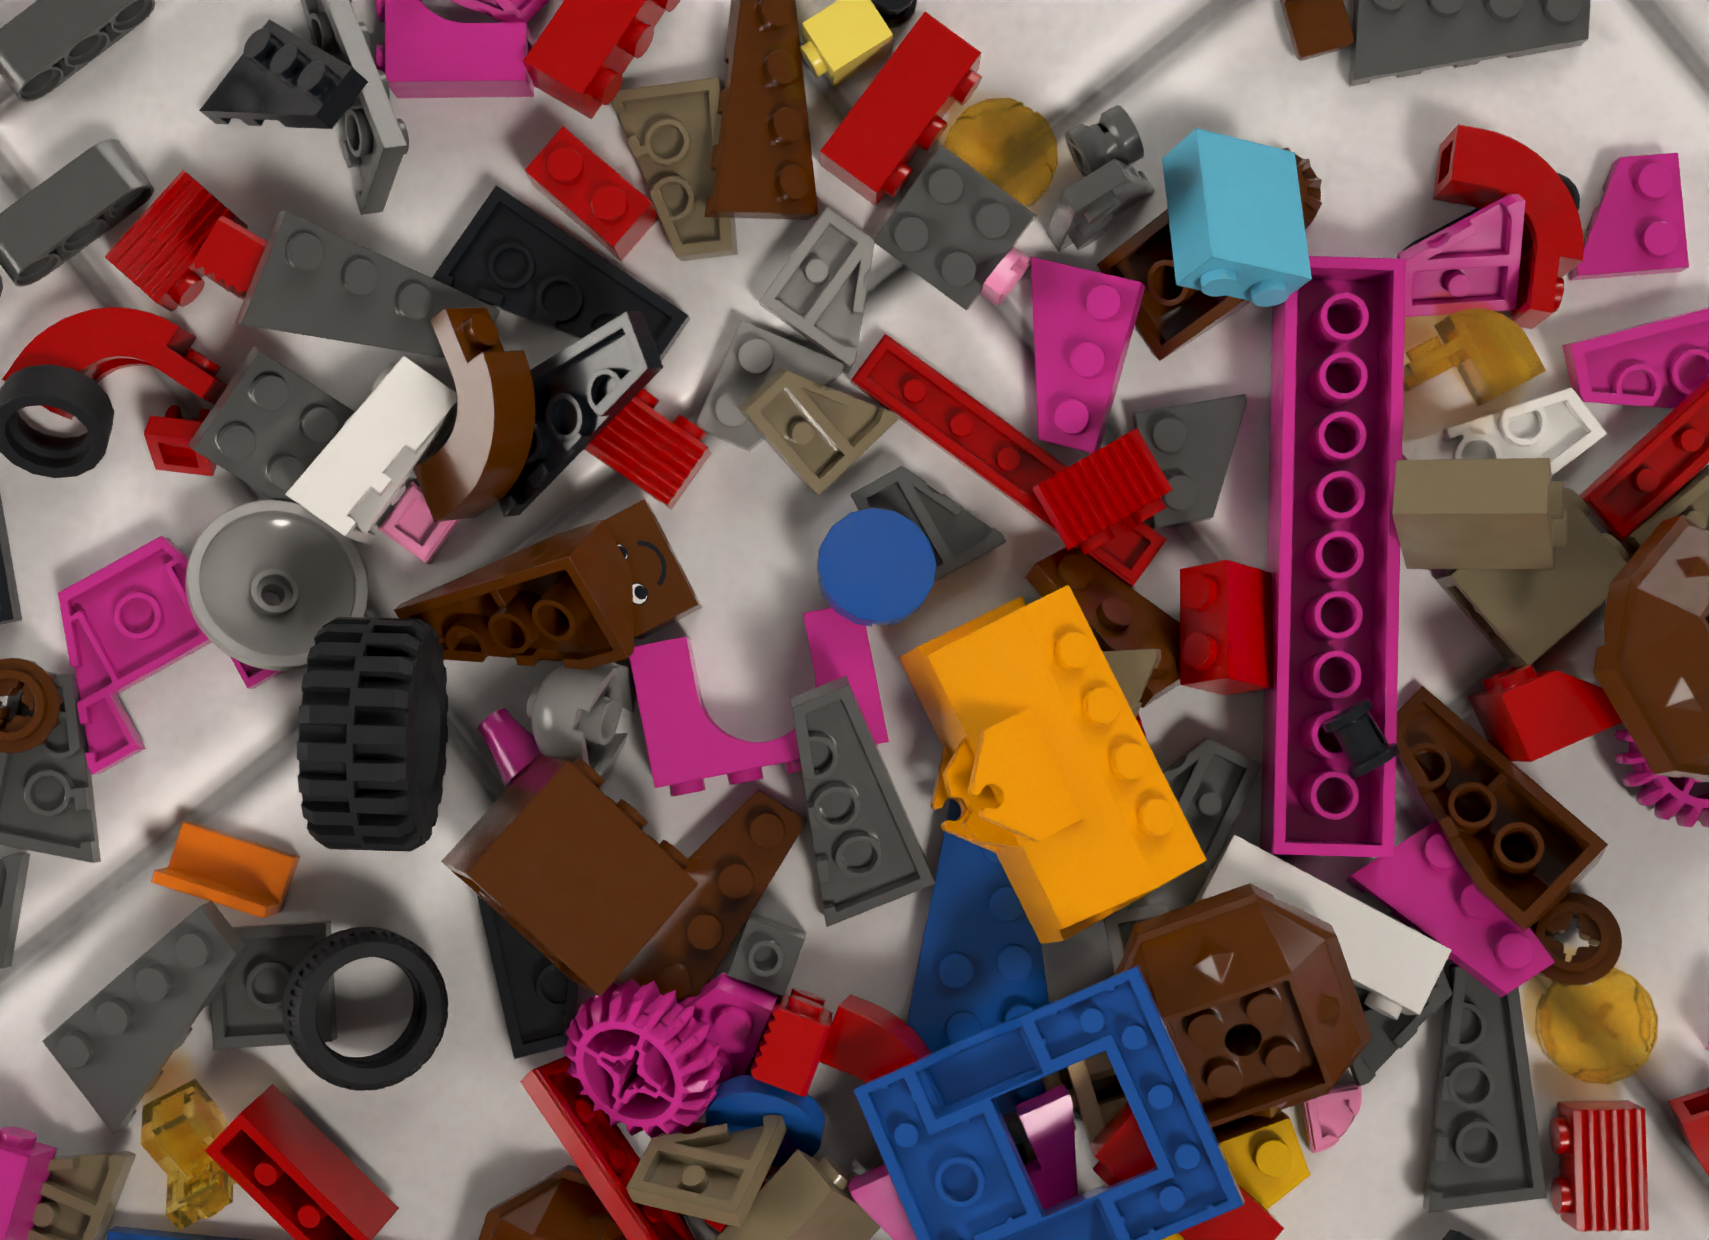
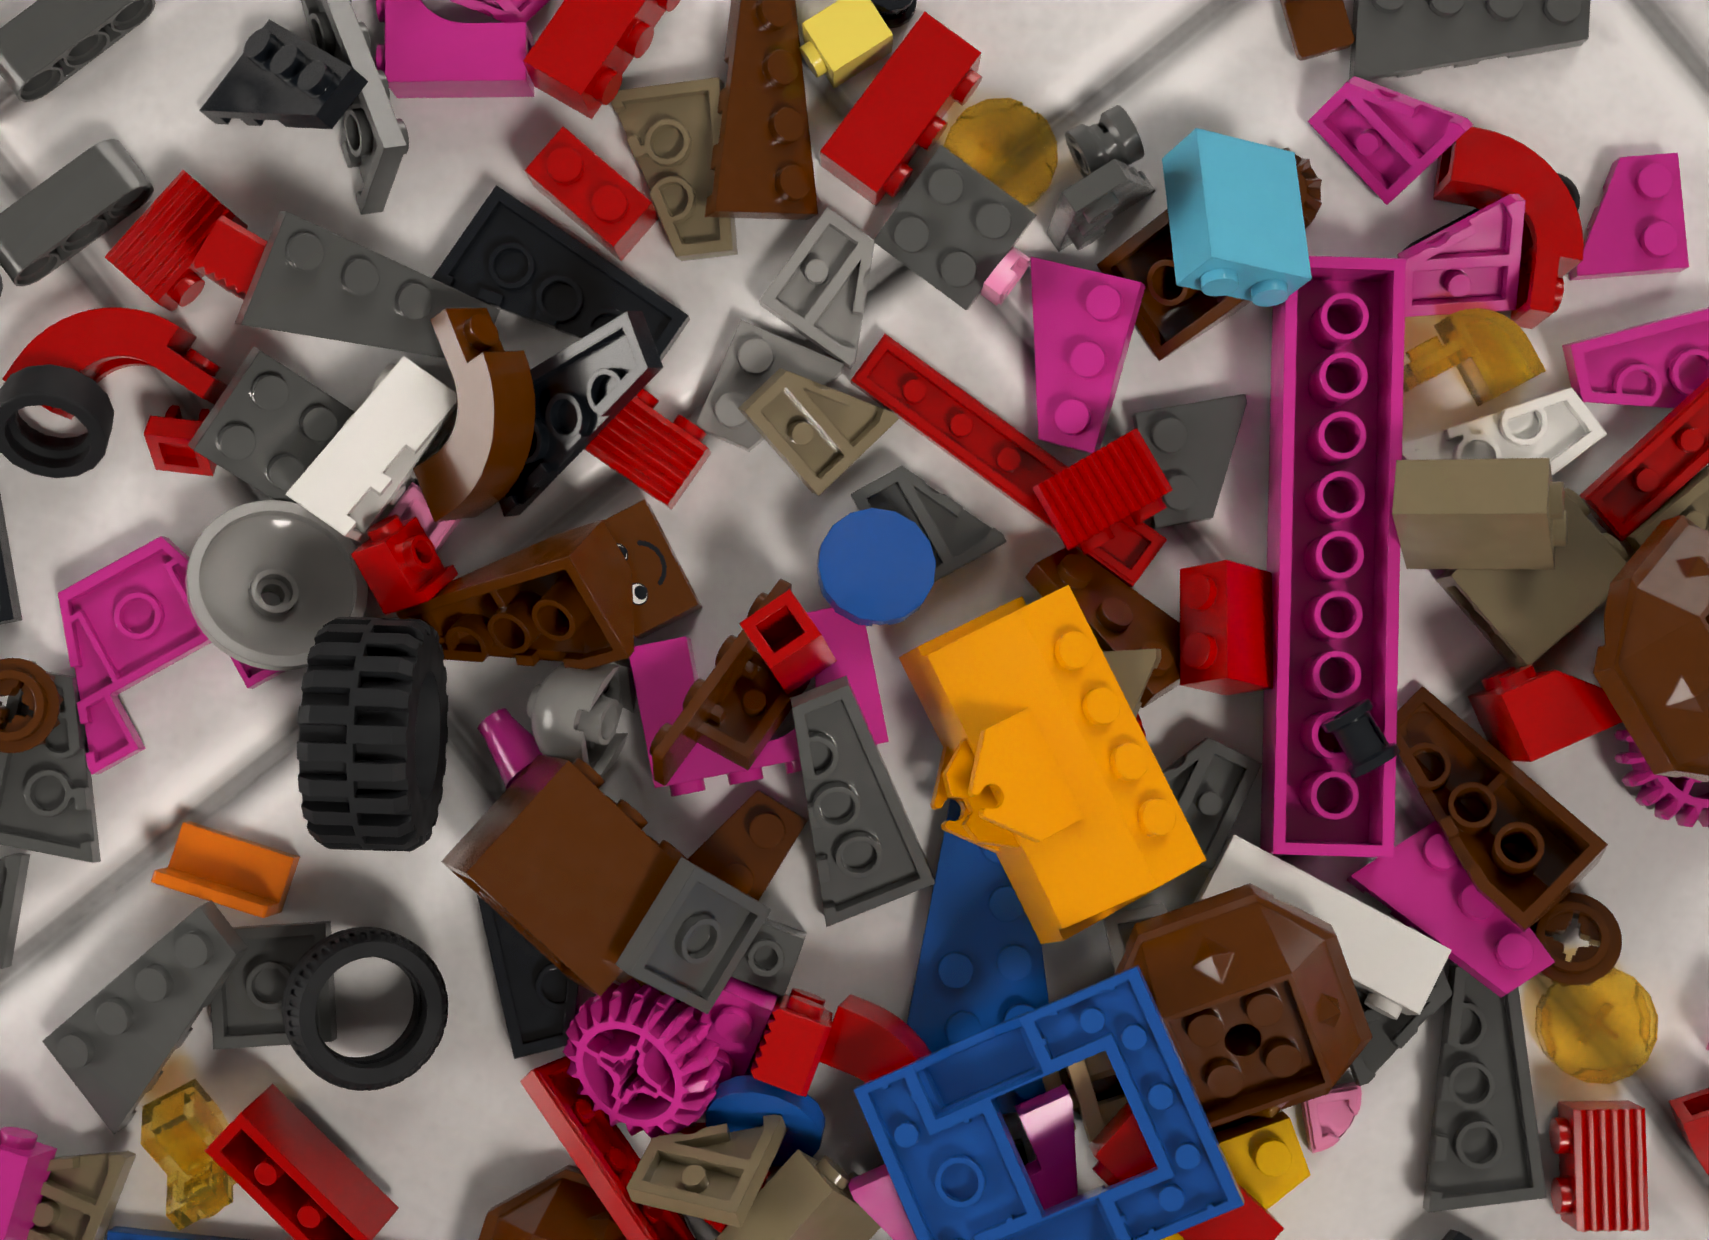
none -> red brick [351,514,459,615]
none -> dark grey plate [615,857,771,1014]
none -> reddish brown bracket [649,579,811,786]
none -> red brick [739,589,837,695]
none -> dark pink wing [1308,76,1473,205]

